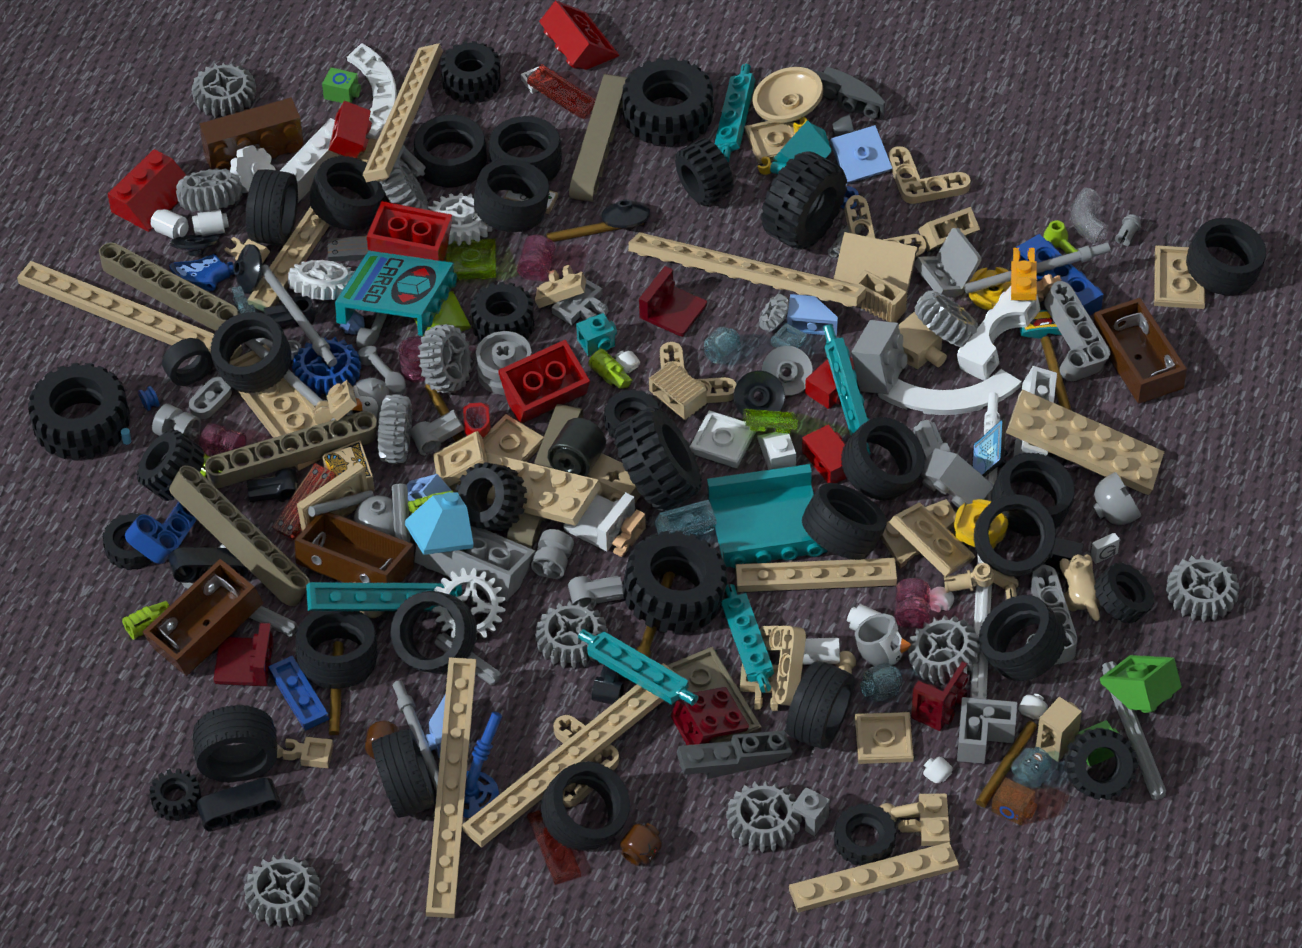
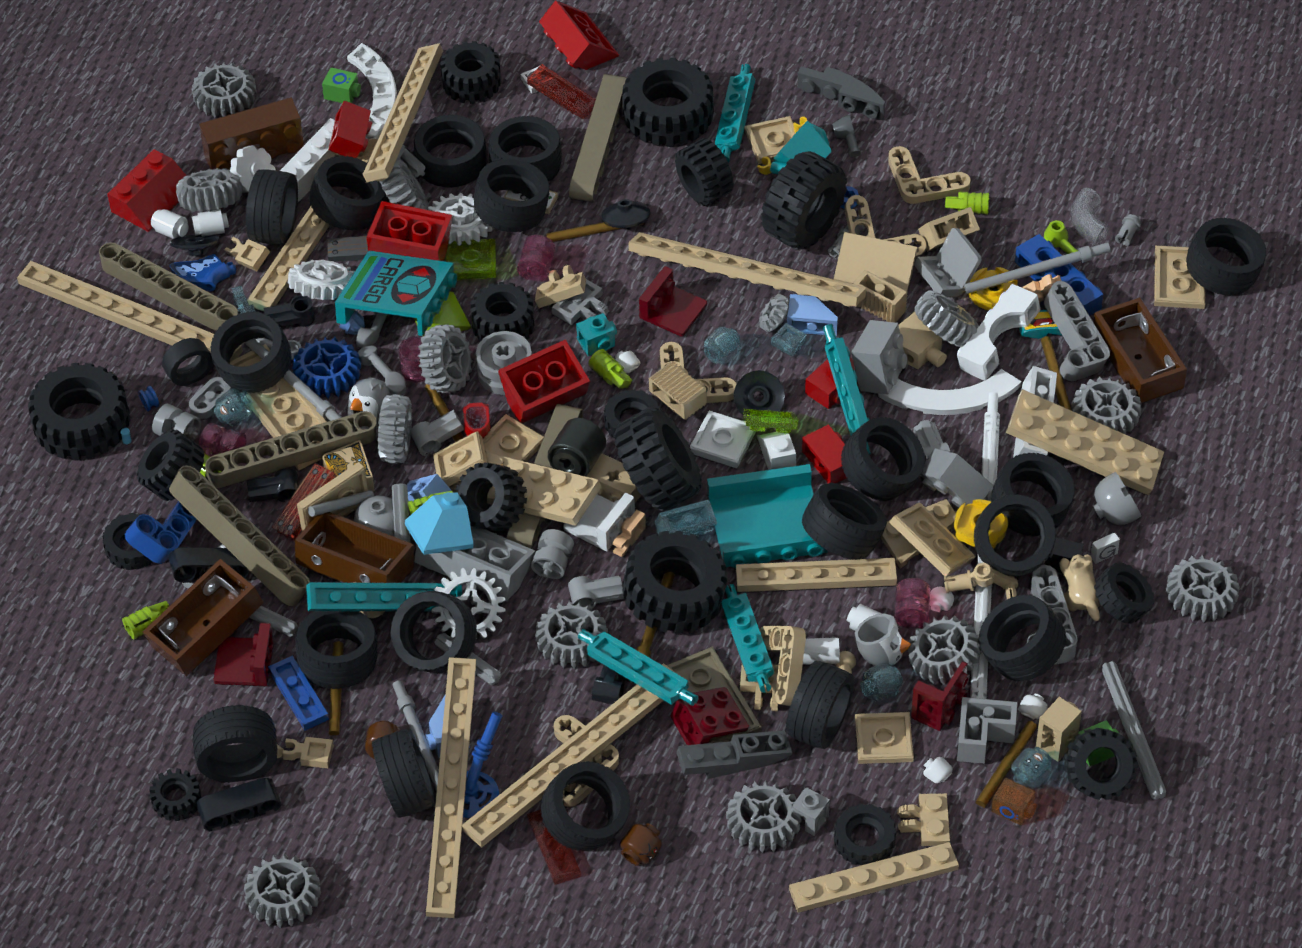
black dish [233,244,262,294] -> none
light grey bar [261,265,337,367] -> none
tan hinge [312,380,357,424] -> none
tan dish [753,67,823,123] -> none
light grey dish [762,346,813,396] -> none
light blue plate [829,125,892,184] -> none
tan bar [879,802,924,822] -> none
piece [972,419,1008,477] -> none
light orange hinge [1011,248,1037,300] -> none
bright green slope [1100,655,1181,713] -> none
none -> clear light blue head [214,388,253,426]
none -> lime hinge [945,192,989,215]
none -> light grey gear [1071,376,1141,434]

